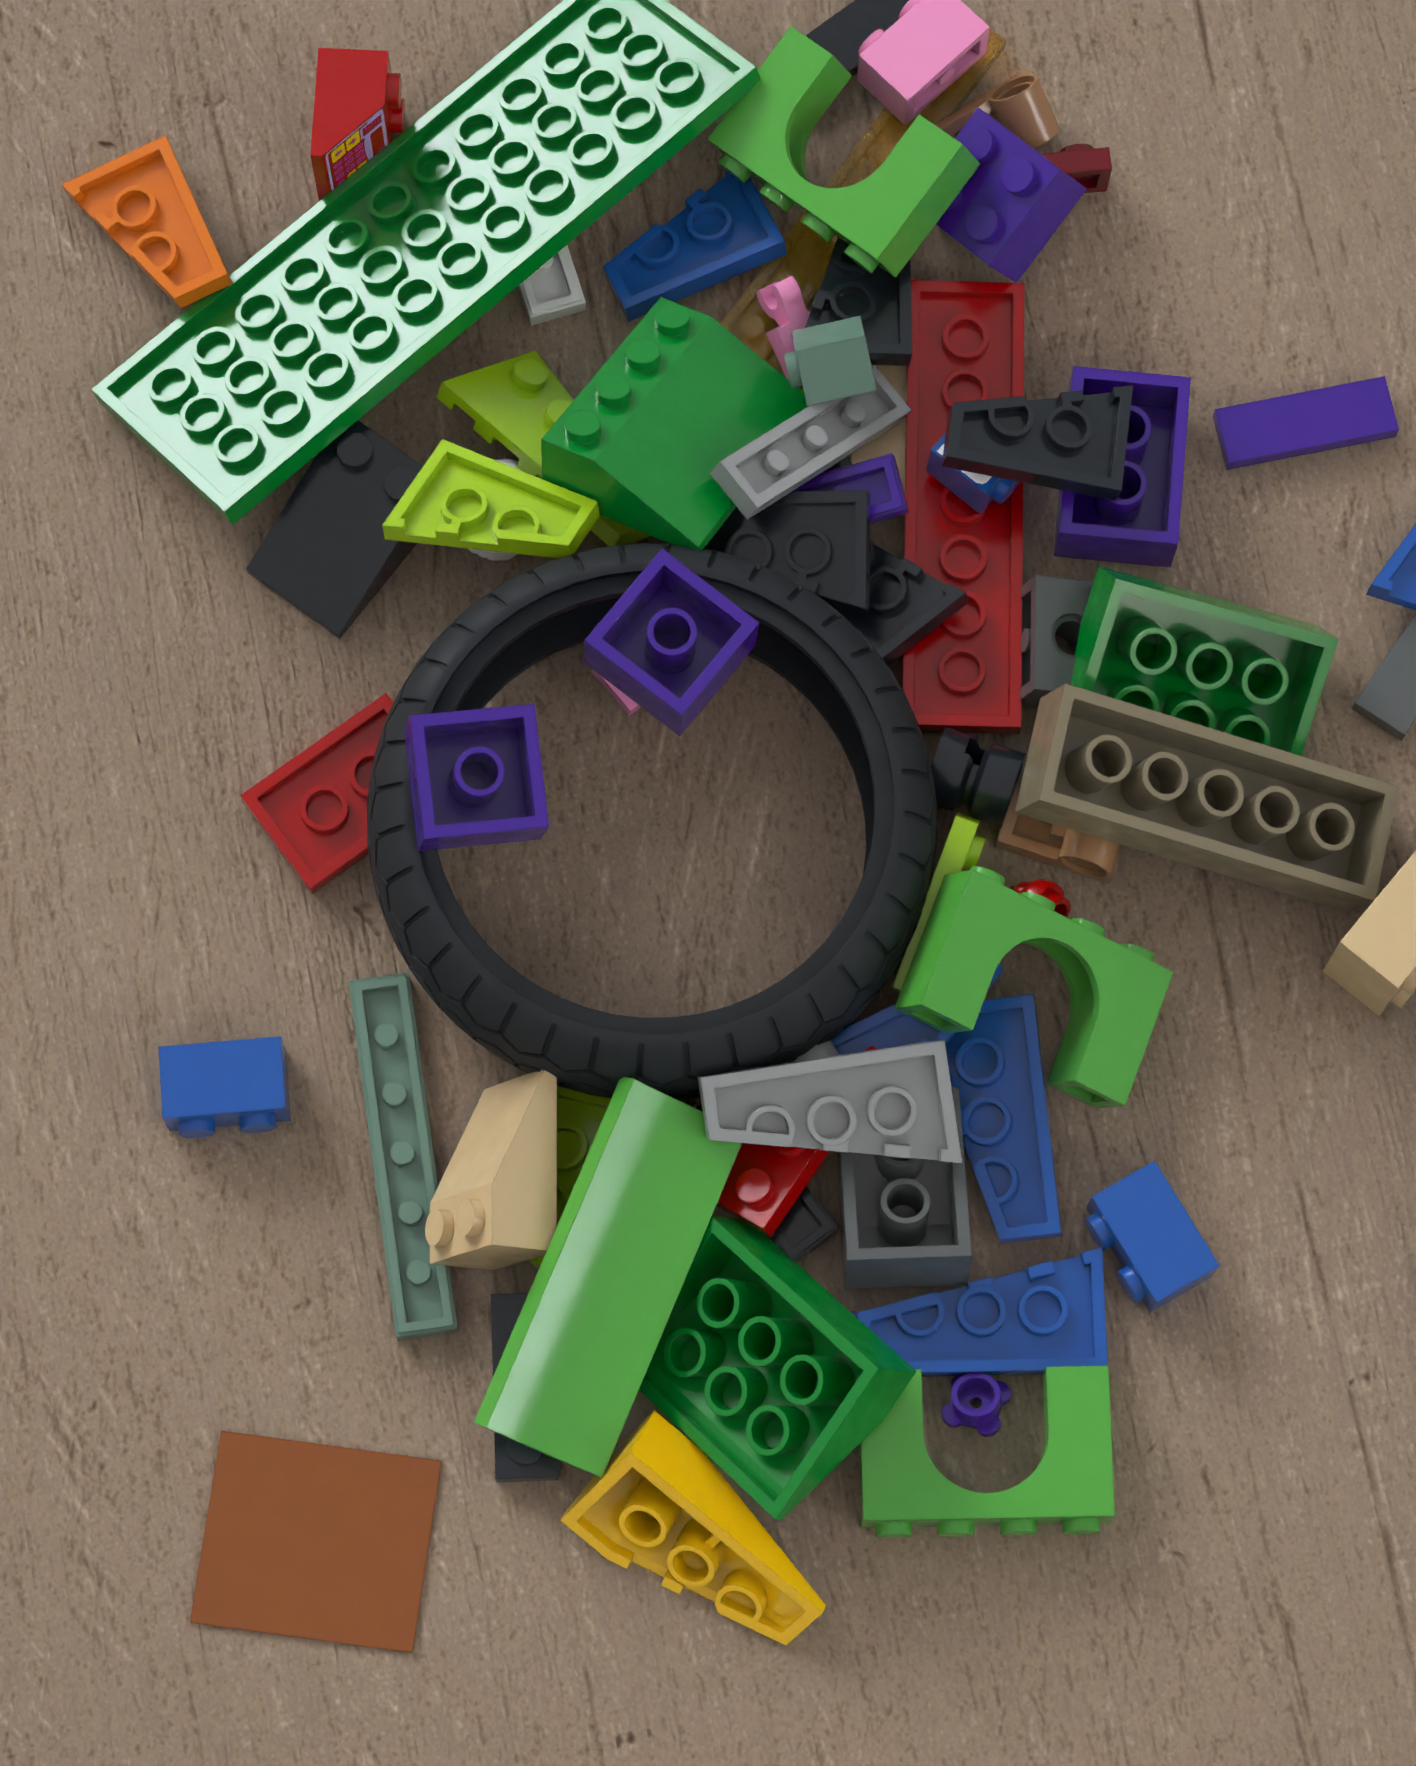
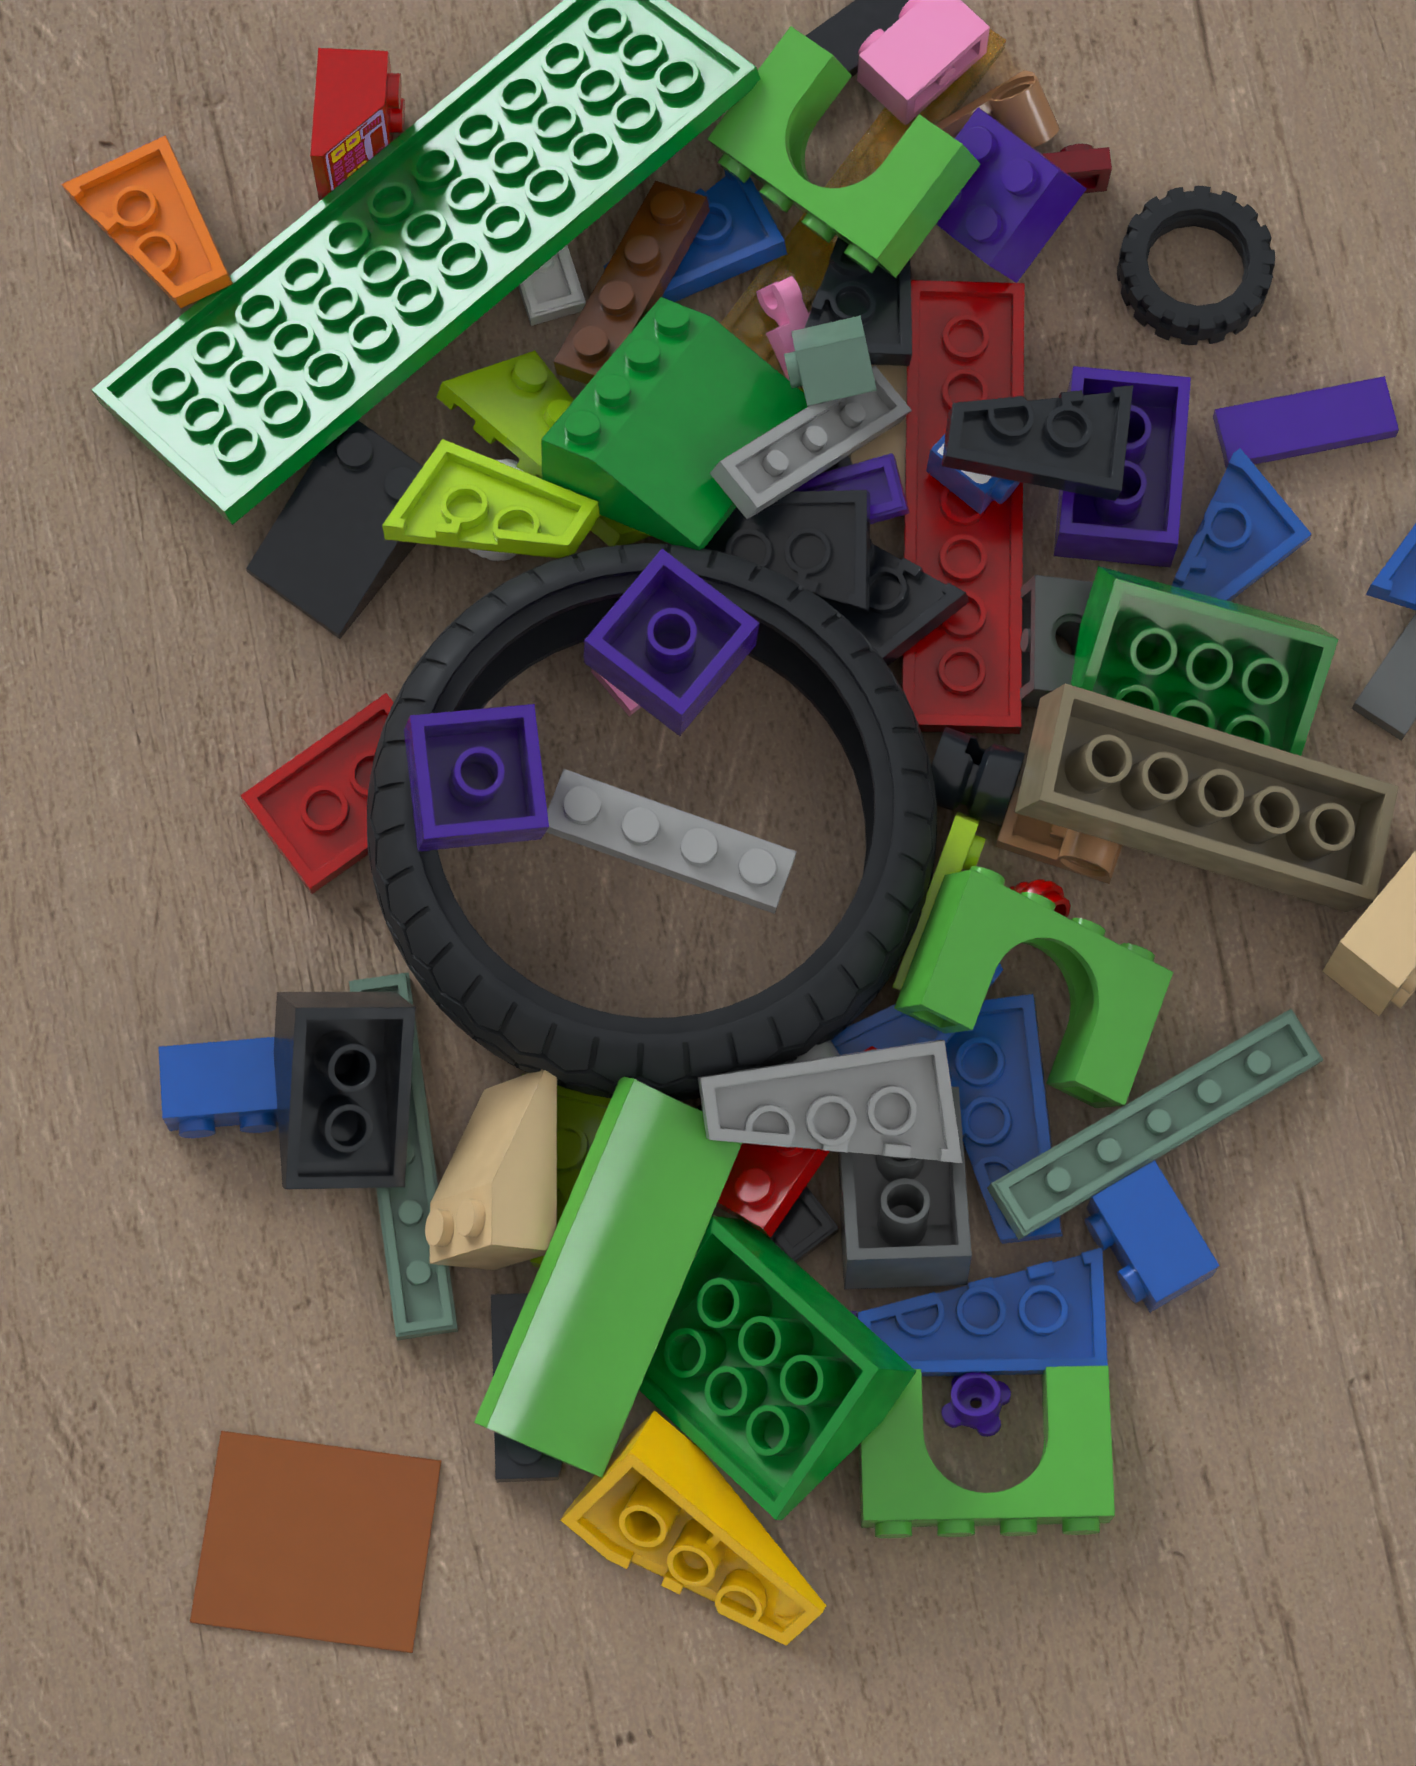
none -> black slope [274,992,416,1190]
none -> light grey plate [546,769,797,914]
none -> reddish brown plate [553,180,710,385]
none -> sand green tile [987,1009,1323,1240]
none -> black tyre [1117,186,1275,345]
none -> blue wing [1171,448,1312,602]

